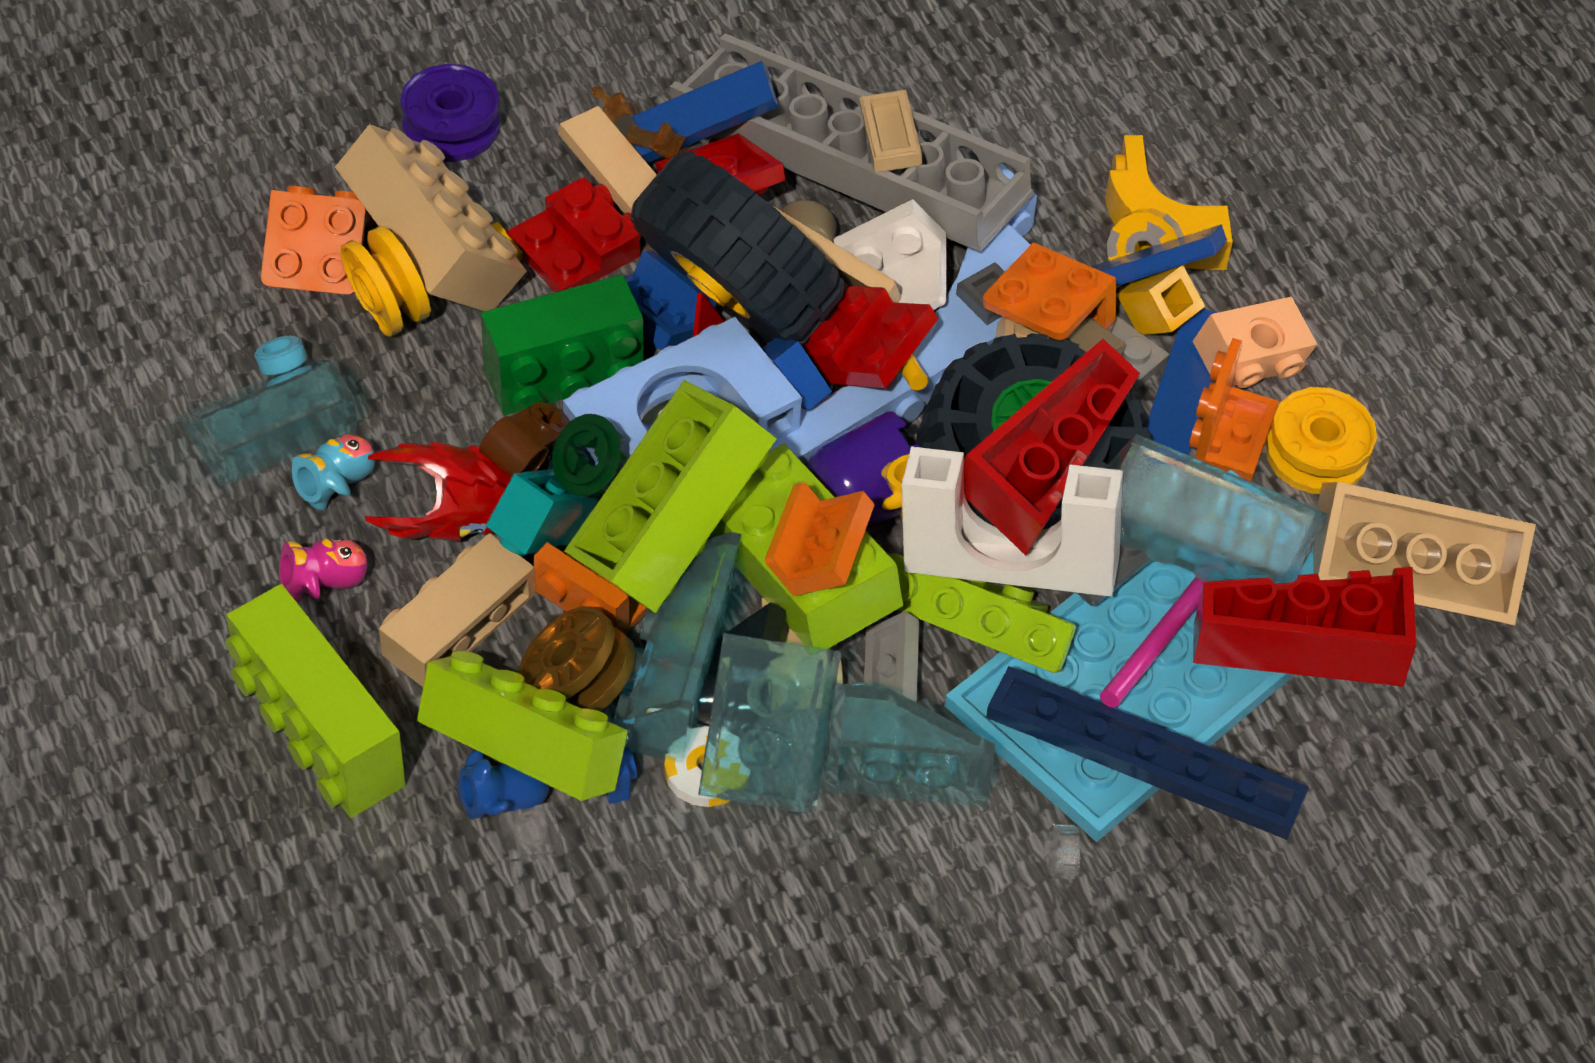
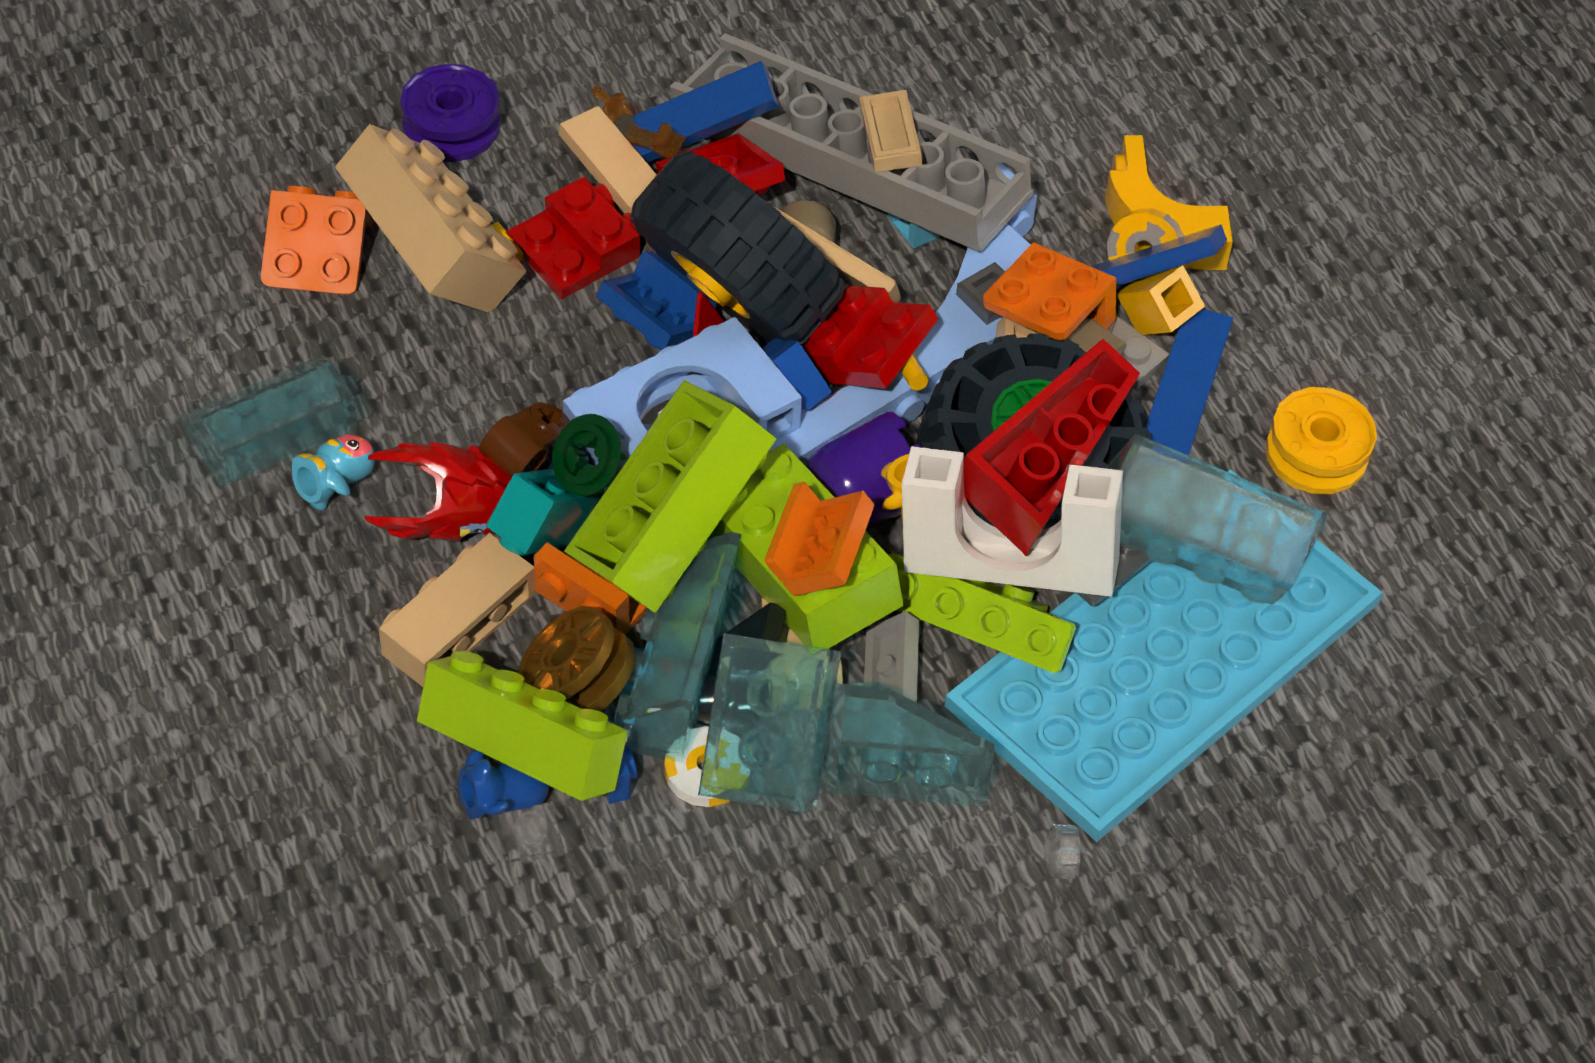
lime brick [225,583,406,818] -> none
medium azure tile [254,335,307,375] -> none
dark pink animal [279,538,368,603] -> none
yellow wheel [340,226,431,337] -> none
green brick [480,274,643,416] -> none
white bracket [834,199,946,311] -> none
dark blue plate [986,666,1309,840] -> none
dark pink bar [1100,569,1218,708] -> none
orange bracket [1189,338,1279,485] -> none
light nougat brick [1192,297,1318,388] -> none
red wedge [1193,567,1416,687] -> none
tan slope [1312,482,1536,625] -> none

